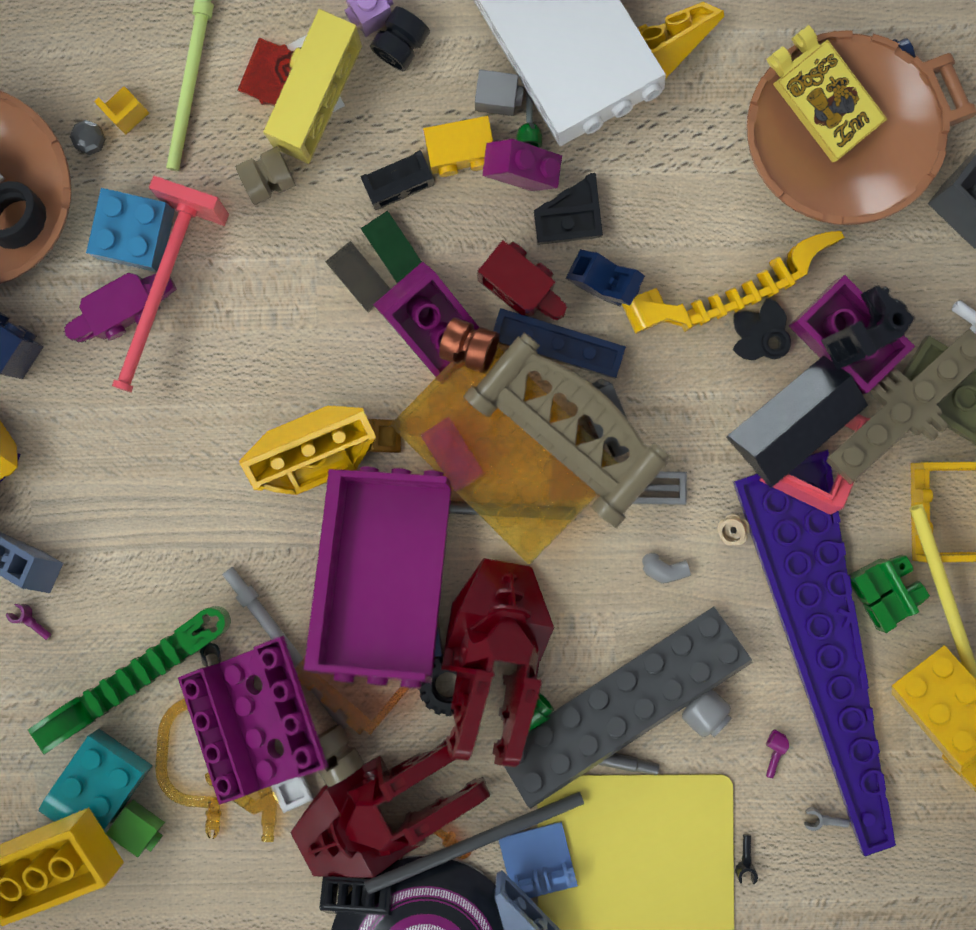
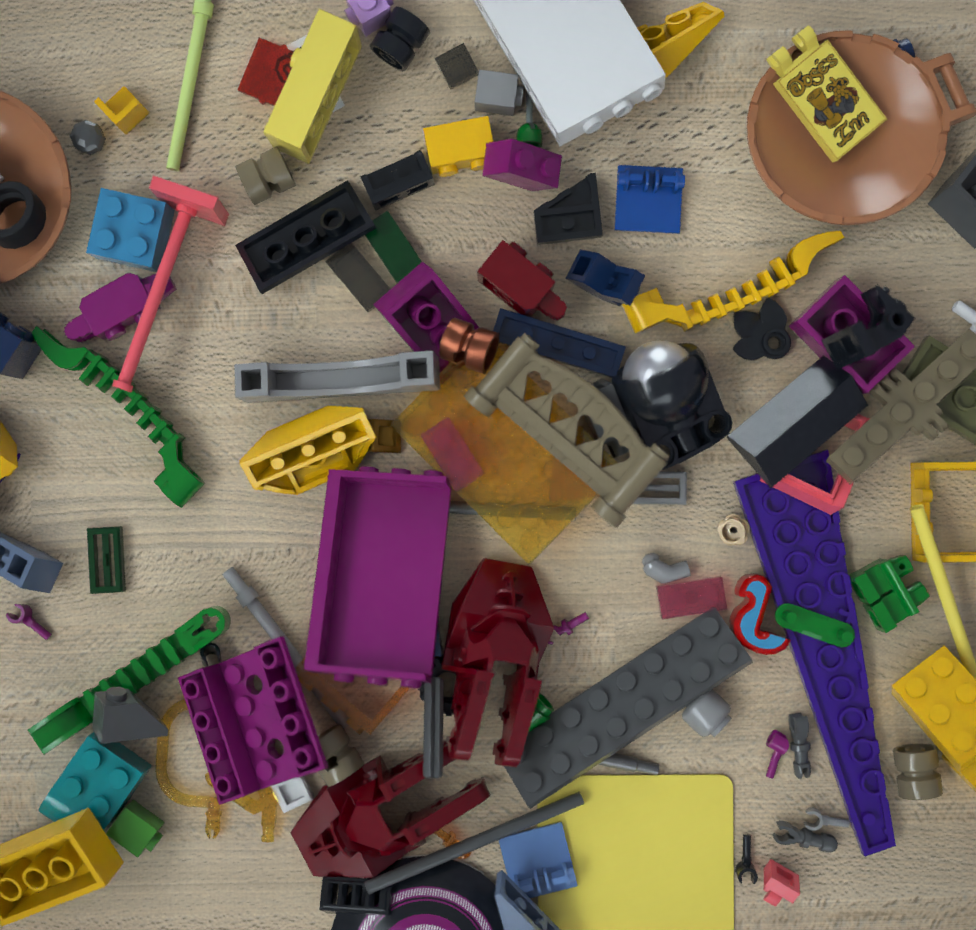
none -> green piece [32,326,205,508]
none -> dark green tile [87,526,126,594]
none -> dark grey slope [92,687,168,744]
none -> light grey arch [234,351,440,403]
none -> black slope [235,180,376,294]
none -> dark grey axle [423,677,444,779]
none -> clear smoke tile [435,43,479,90]
none -> magenta hand [548,612,589,645]
none -> black piece [612,340,733,470]
none -> blue hinge [615,165,685,234]
none -> clear pink plate [656,576,727,619]
none -> red animal [729,573,791,655]
none -> coral tile [763,859,800,906]
none -> dark grey piece [772,820,838,853]
none -> green piece [775,603,855,647]
none -> dark grey piece [788,713,811,779]
none -> dark tan wheel [893,744,943,800]

